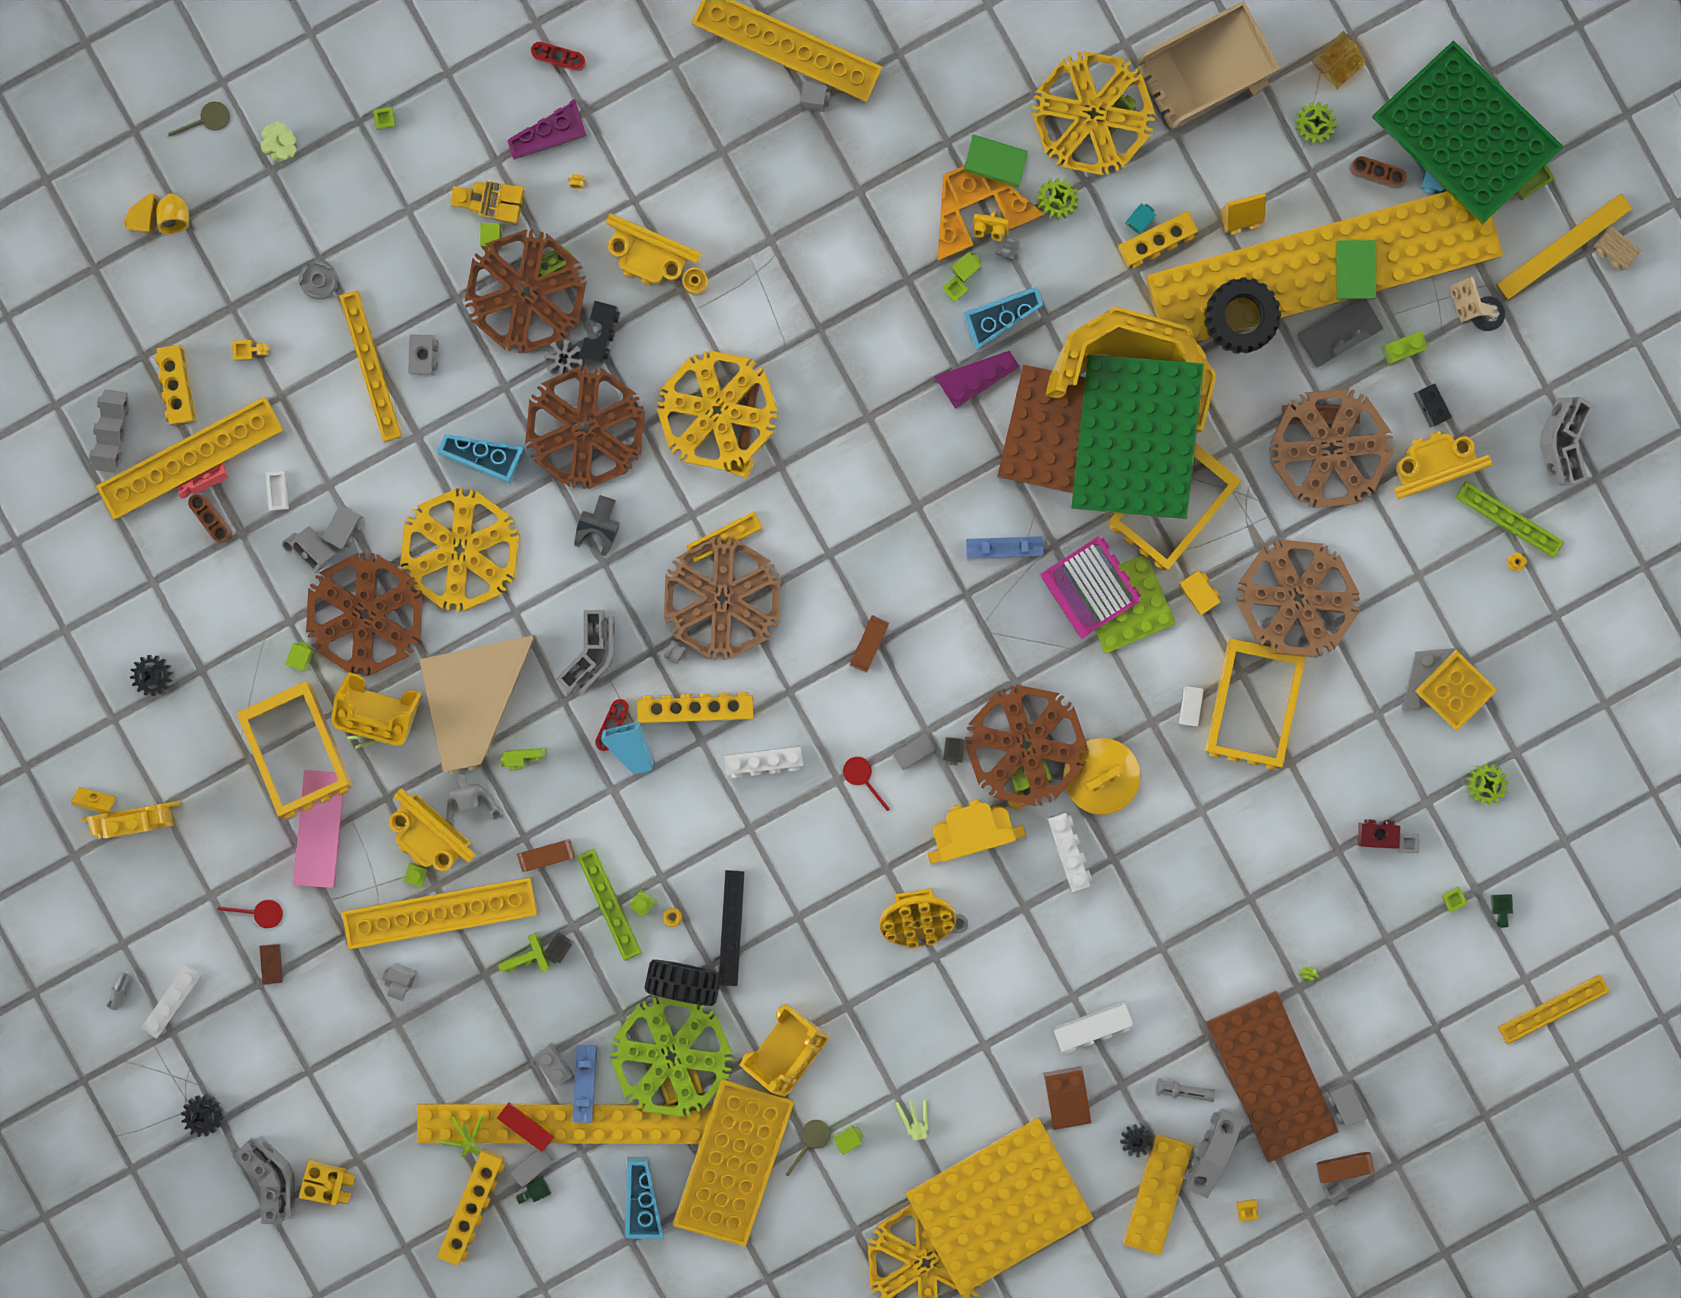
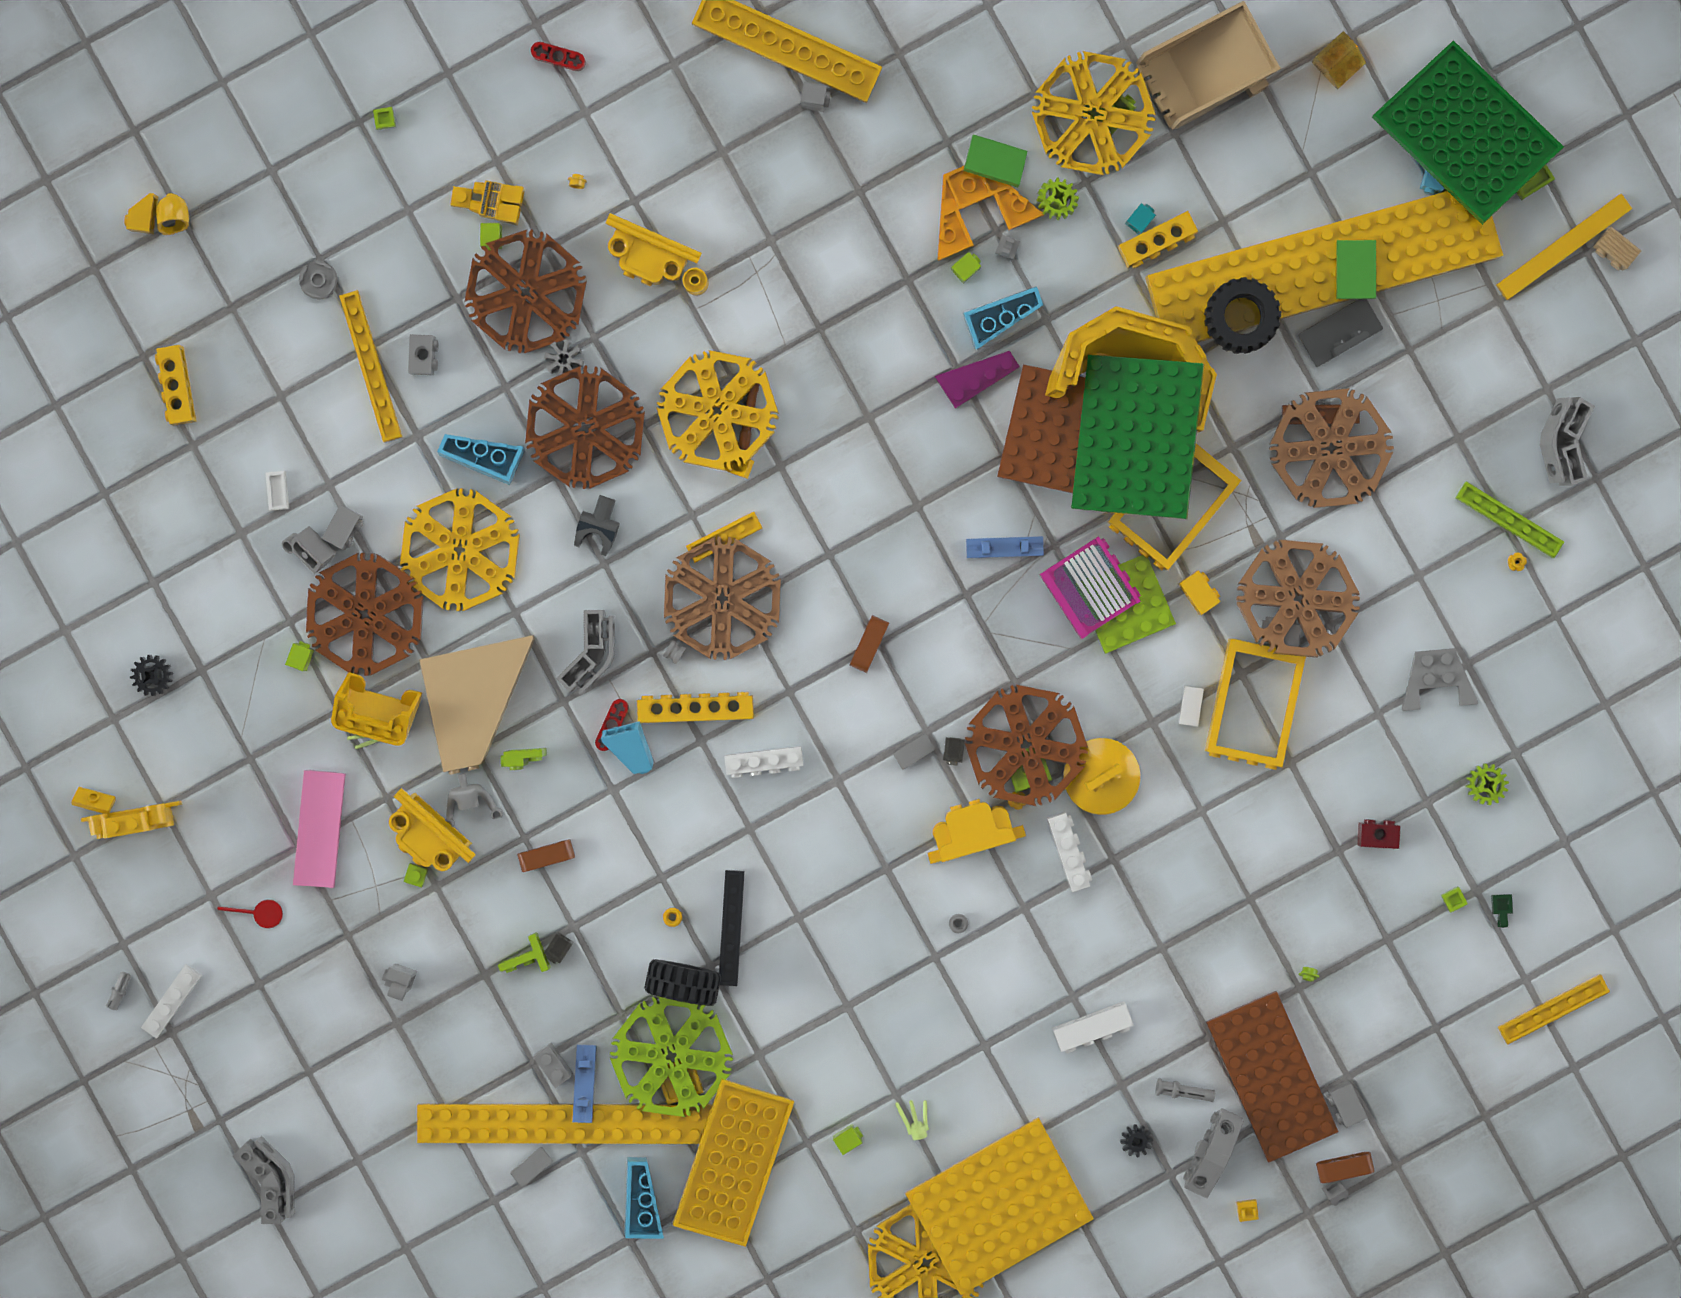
light grey brick [89,389,129,473] -> none
yellow plate [96,397,284,520] -> none
olive piece [168,101,230,136] -> none
coral plate [177,463,228,499] -> none
black gear [181,1094,224,1137] -> none
dark orange beam [188,494,232,543] -> none
yellow plate [232,340,270,361] -> none
yellow window [237,681,353,820] -> none
copper tile [259,944,283,984] -> none
yellowish green plant [261,122,297,162] -> none
yellow hips [298,1158,356,1206] -> none
yellow plate [342,877,538,950] -> none
yellow brick [437,1148,506,1266] -> none
lime plant [438,1115,484,1157] -> none
red tile [497,1102,555,1153] -> none
magenta wing [507,99,587,160] -> none
dark green plate [516,1176,552,1204] -> none
lime plate [539,247,571,276] -> none
lime tile [577,848,642,961] -> none
black arch [580,301,621,364] -> none
lime brick [629,889,656,918] -> none
yellow windscreen [739,1003,829,1096] -> none
olive piece [786,1120,830,1176] -> none
red piece [843,757,890,811] -> none
yellow bracket [879,888,956,949] -> none
lime plate [942,275,969,303] -> none
yellow hips [974,210,1009,241] -> none
dark orange slope [1043,1066,1091,1130] -> none
yellow plate [1123,1134,1193,1256] -> none
yellow slope [1220,193,1266,235] -> none
lime gear [1294,102,1337,145] -> none
dark orange beam [1350,156,1407,188] -> none
lime brick [1382,331,1429,365] -> none
yellow brick [1394,431,1493,500] -> none
light grey tile [1398,833,1419,853] -> none
black brick [1413,383,1452,428] -> none
yellow plate [1415,650,1497,731] -> none
tan plate [1450,277,1505,331] -> none

